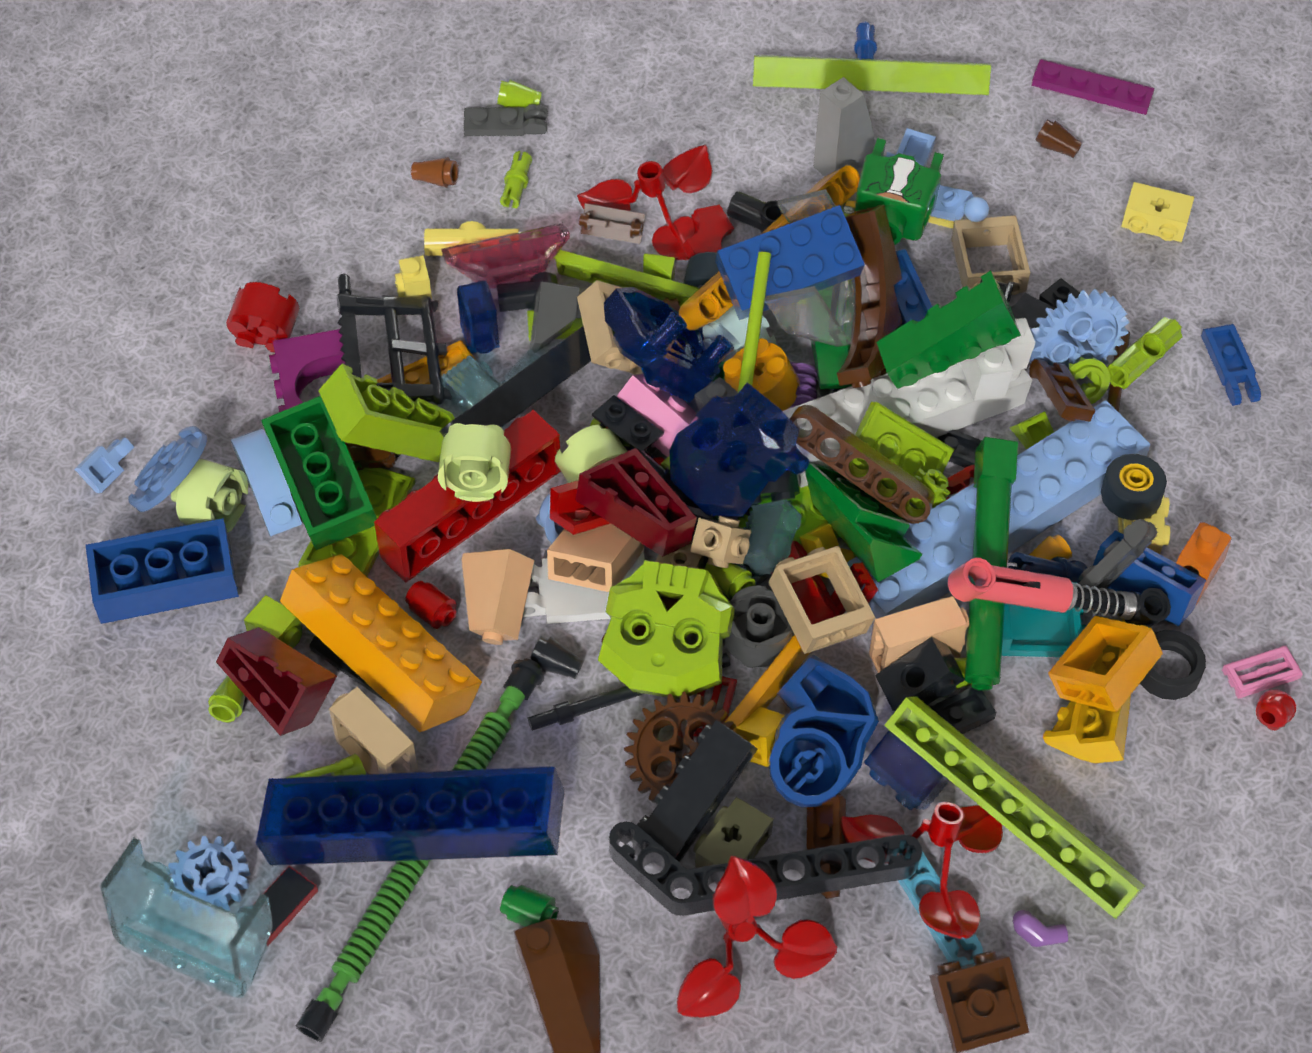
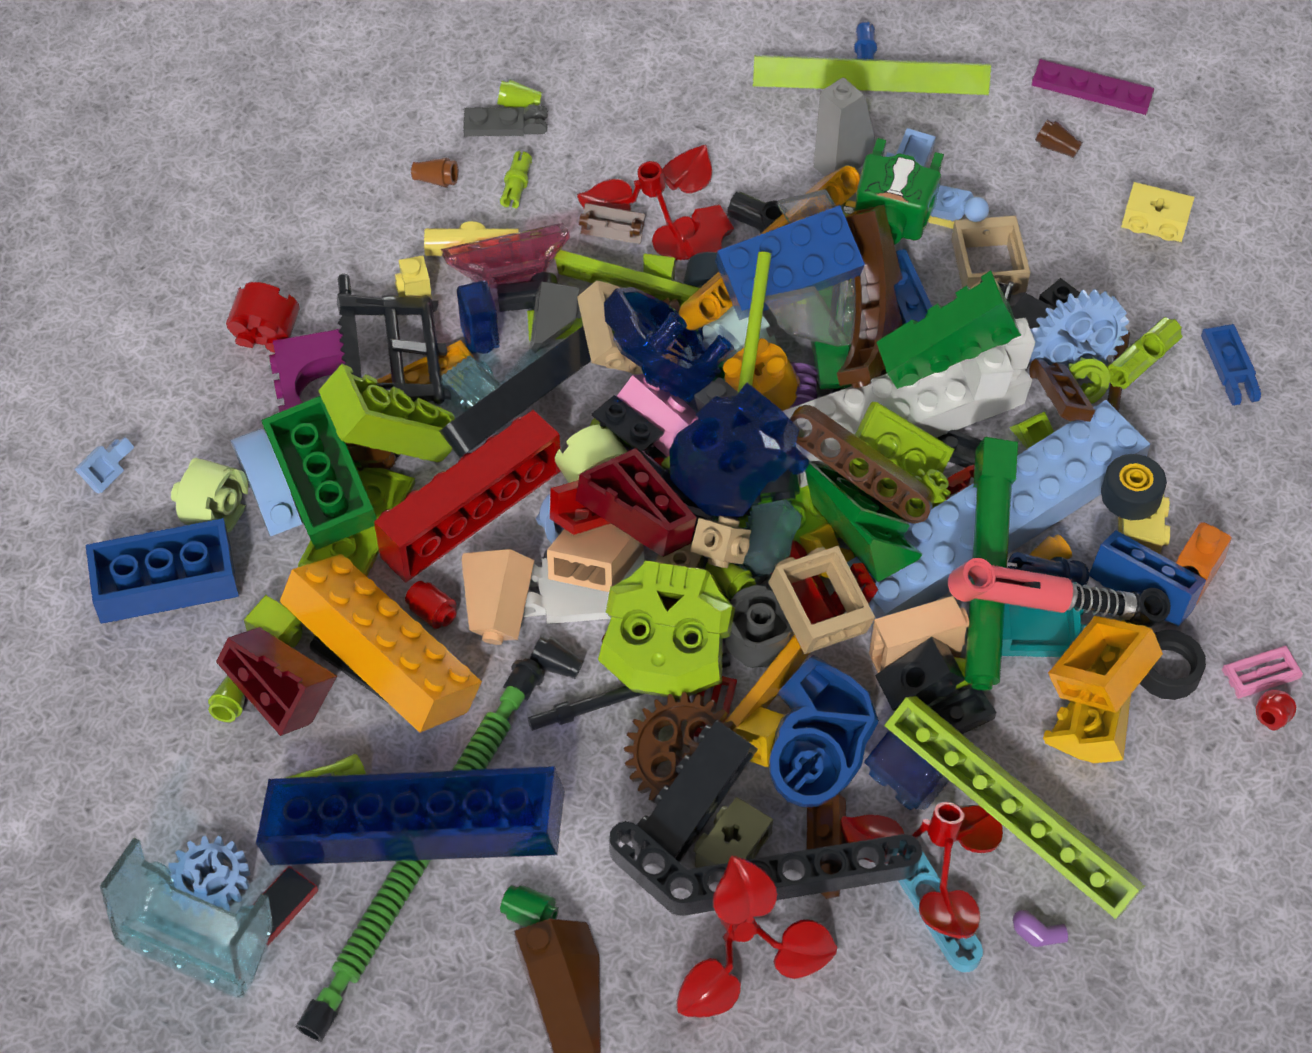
medium blue tile [128,426,207,512] -> none
tan window [329,687,419,798] -> none
yellowish green brick [438,423,511,502] -> none
reddish brown plate [929,951,1030,1053] -> none
dark grey hinge [1076,519,1158,590] -> none

